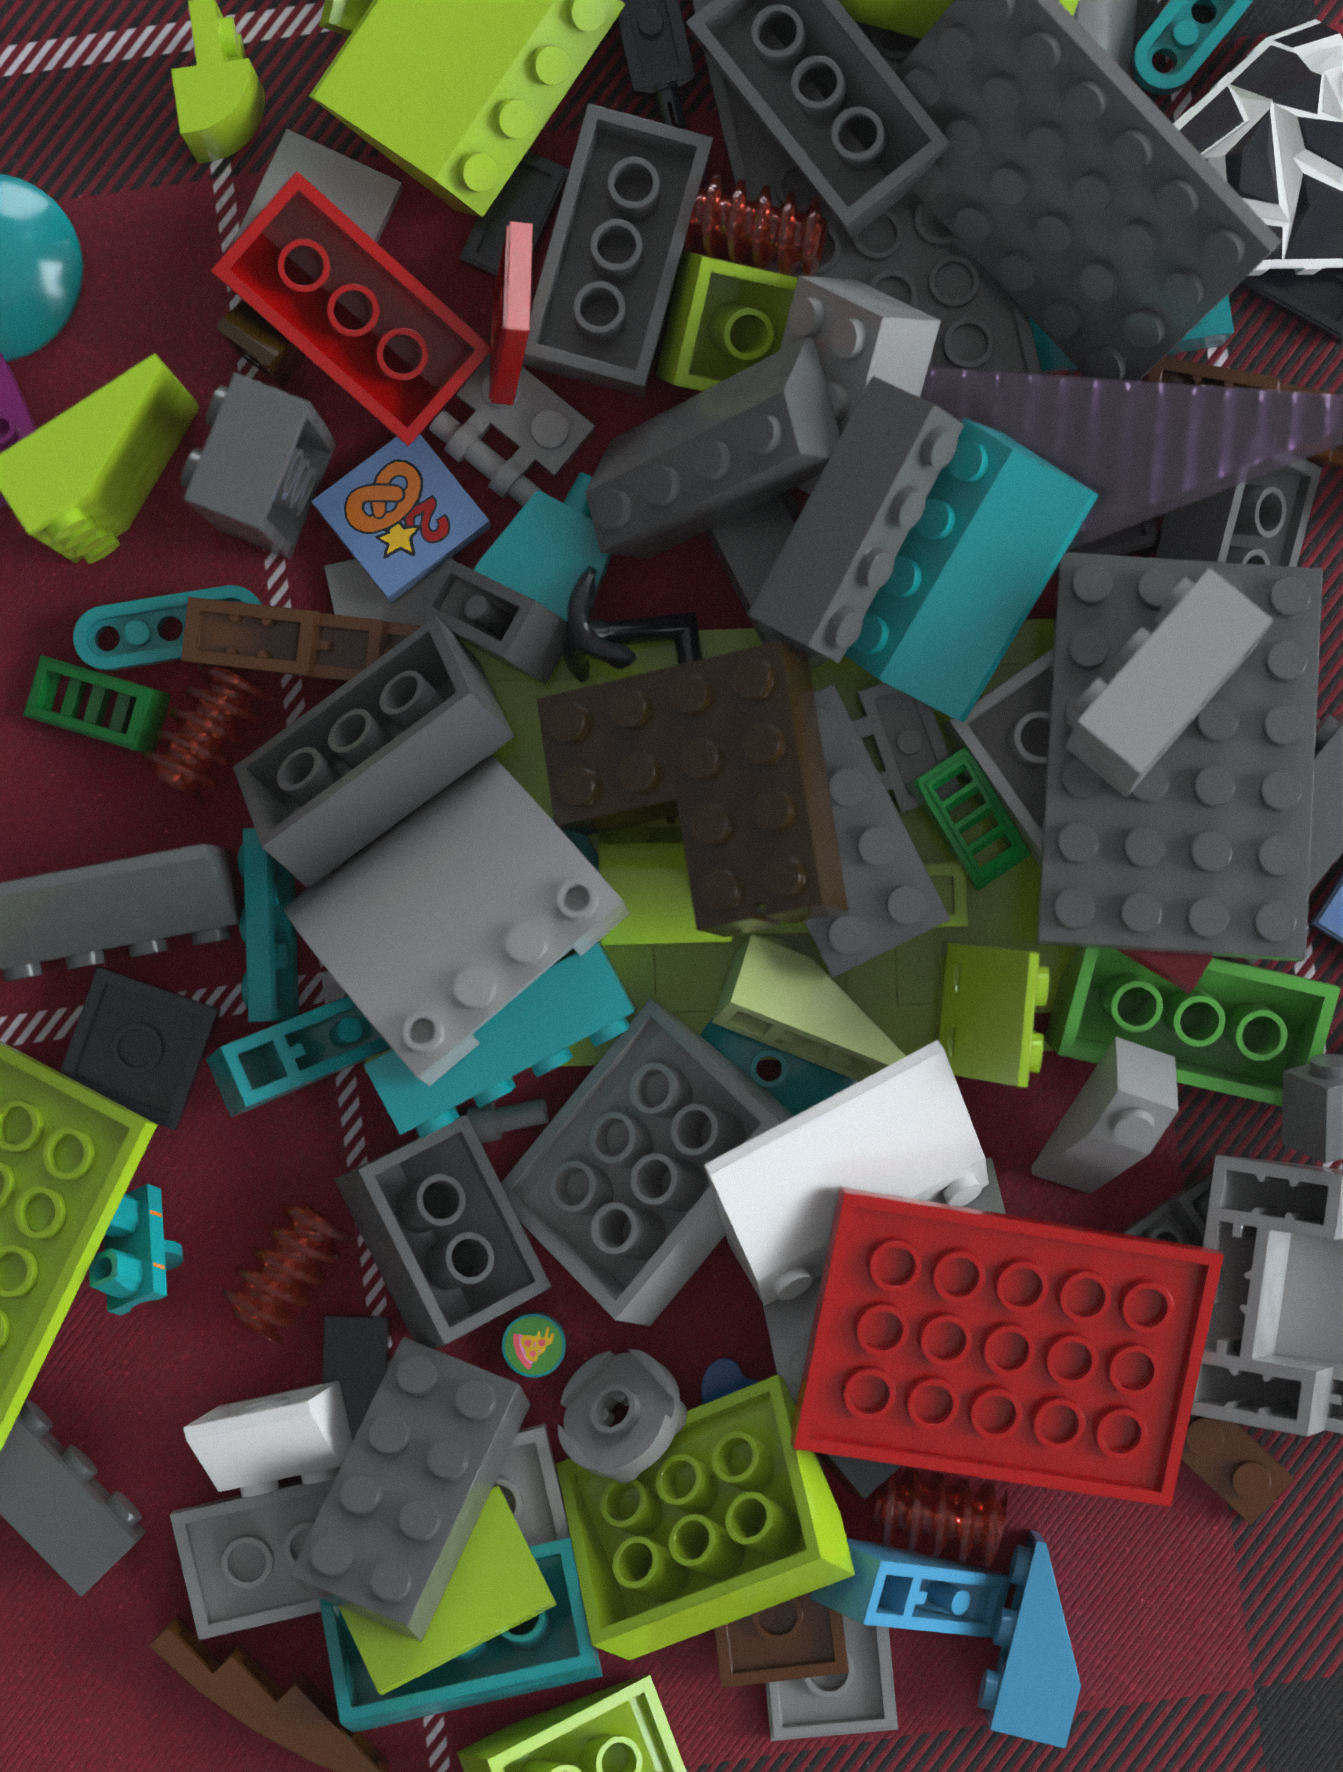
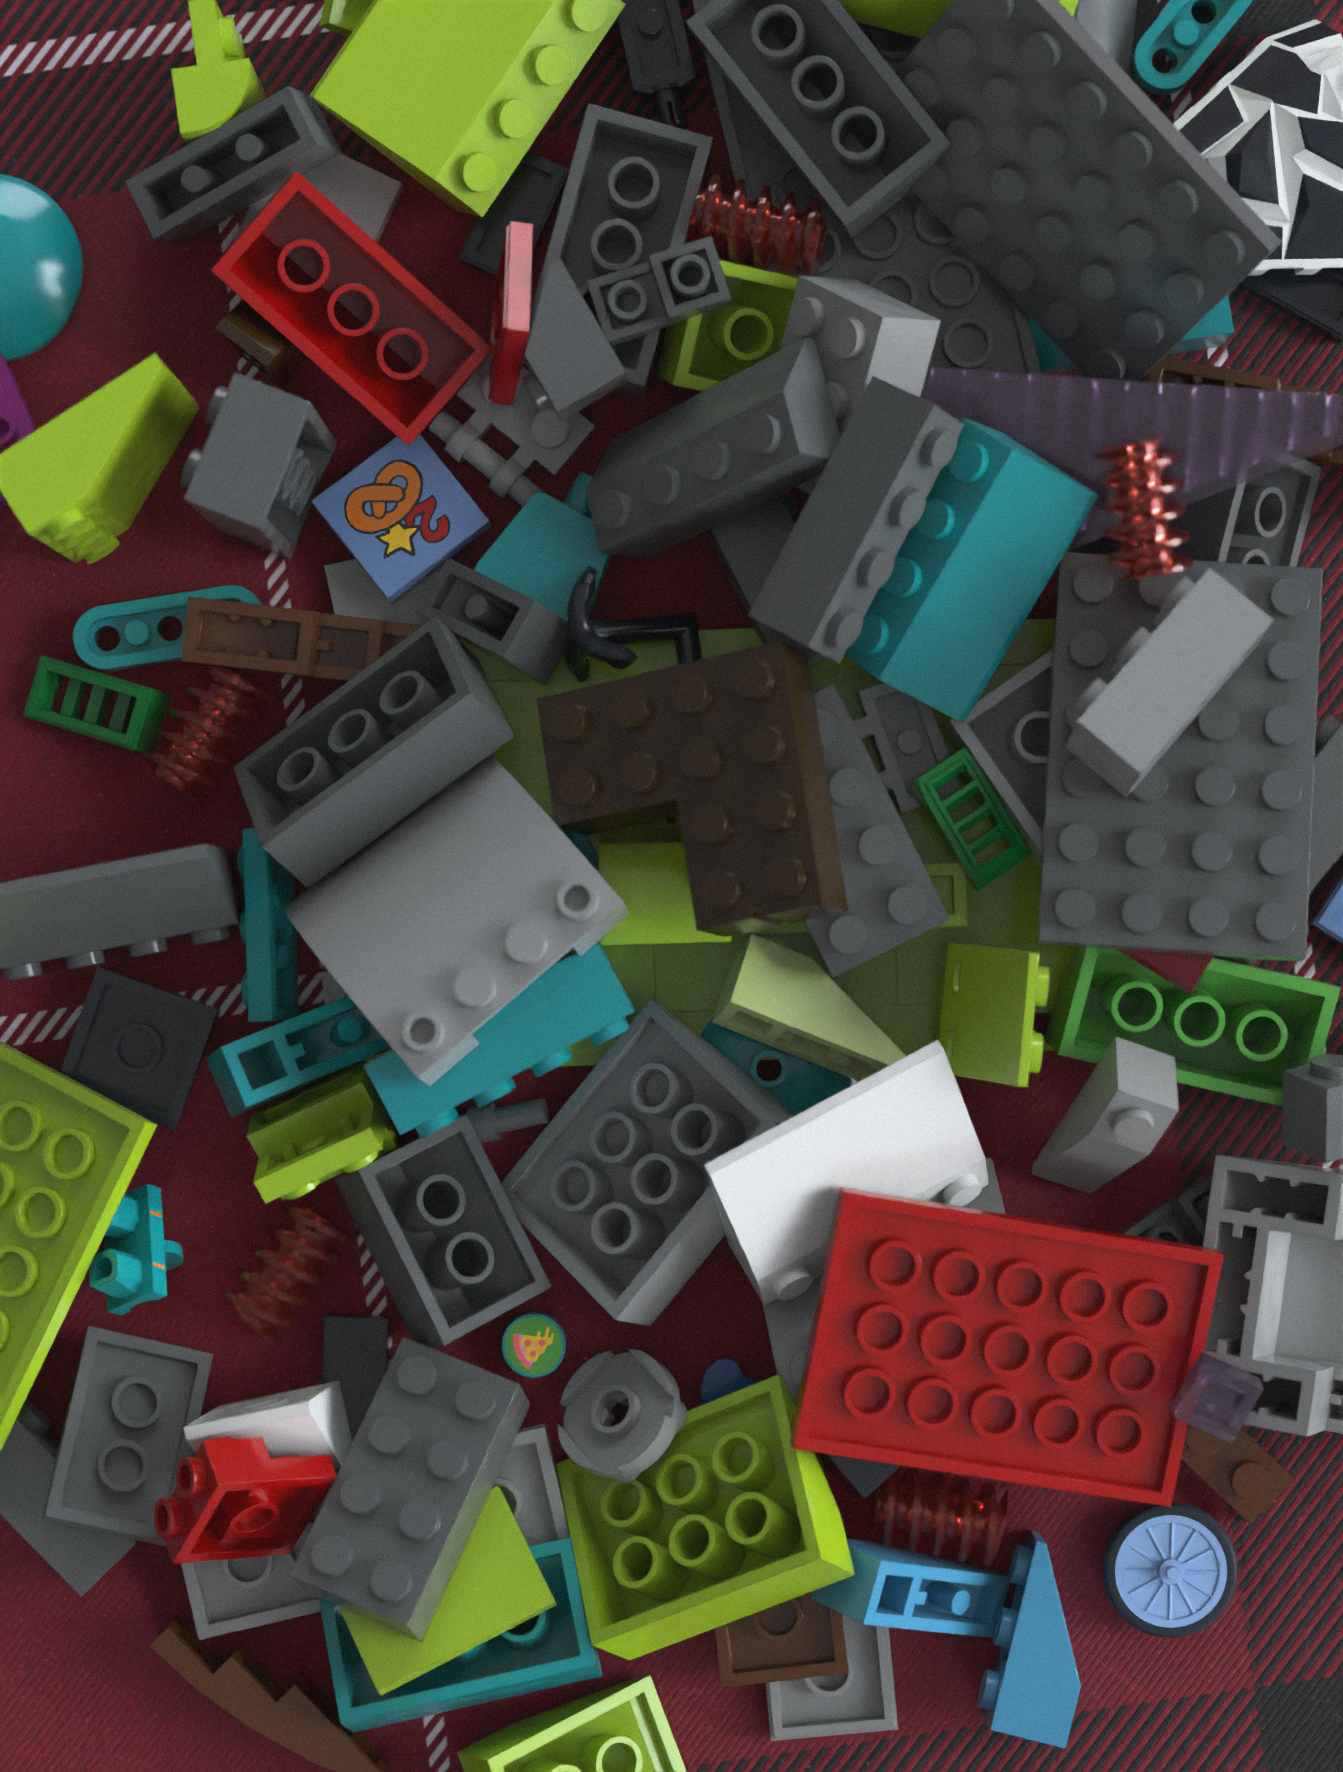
none -> dark grey plate [42,1326,213,1546]
none -> dark grey brick [125,86,342,245]
none -> red plate [154,1436,337,1564]
none -> lime brick [247,1061,397,1204]
none -> dark grey slope [521,258,627,421]
none -> dark grey slope [587,236,731,346]
none -> clear red piece [1092,437,1194,580]
none -> light blue wheel [1102,1502,1238,1638]
none -> clear purple plate [1171,1352,1263,1443]

